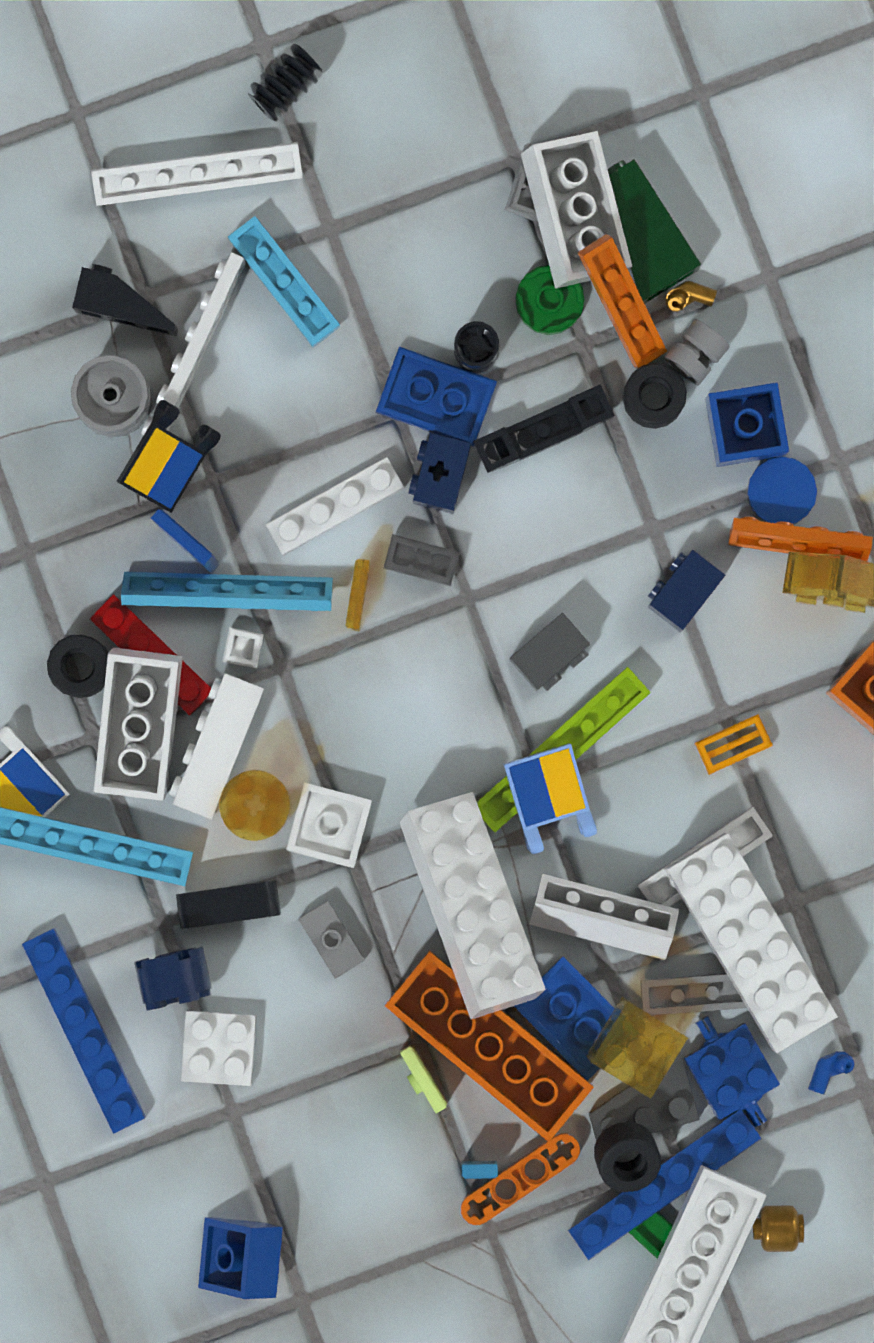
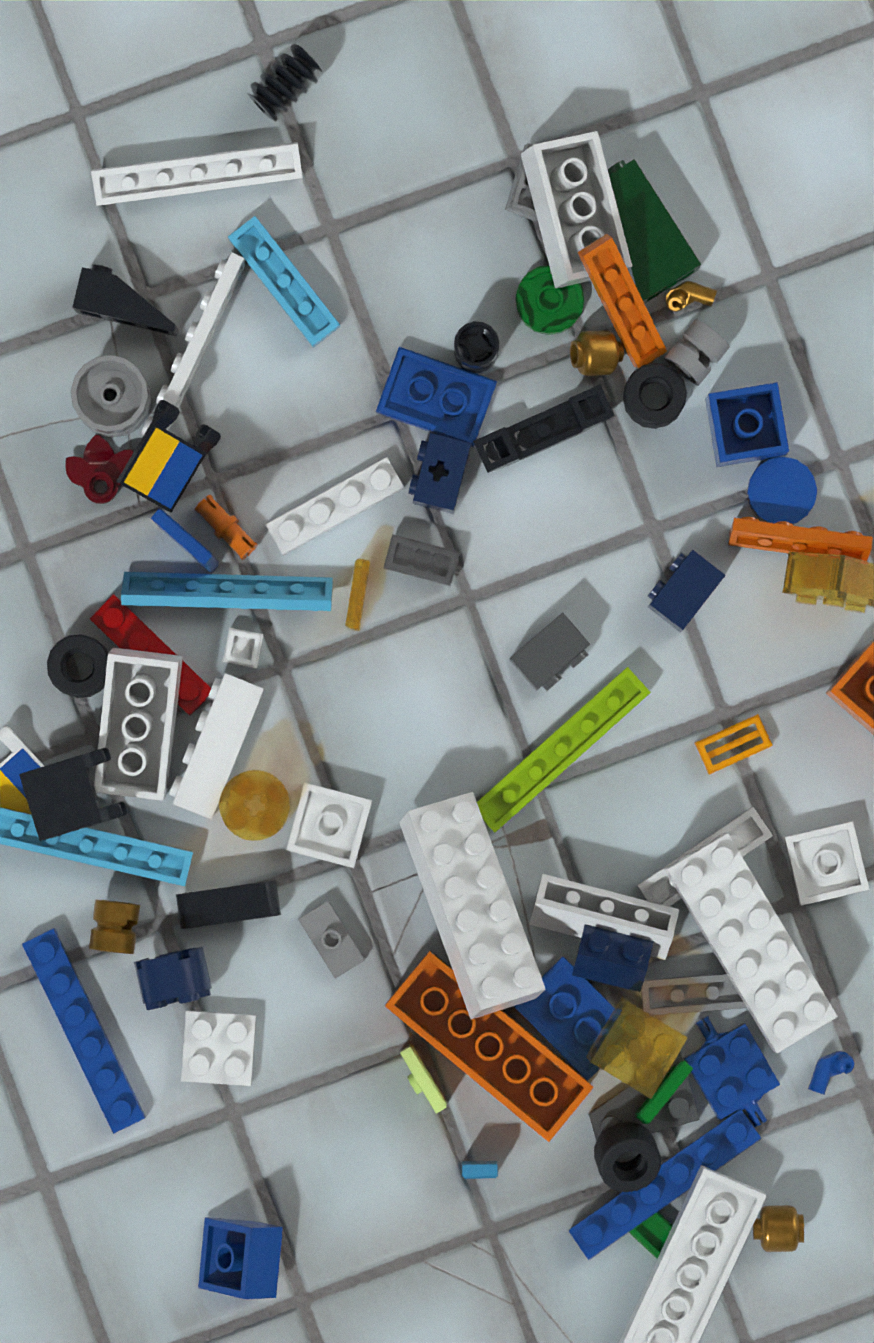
orange beam [461,1133,580,1225] -> none
flag [503,743,597,854] -> none
none -> black flag [19,747,128,841]
none -> dark red plate [65,435,133,504]
none -> pearl gold wheel [89,899,140,954]
none -> orange pin [194,494,258,560]
none -> pearl gold head [570,330,624,376]
none -> dark blue brick [572,925,653,992]
none -> green tile [634,1061,694,1124]
none -> white plate [783,821,870,906]

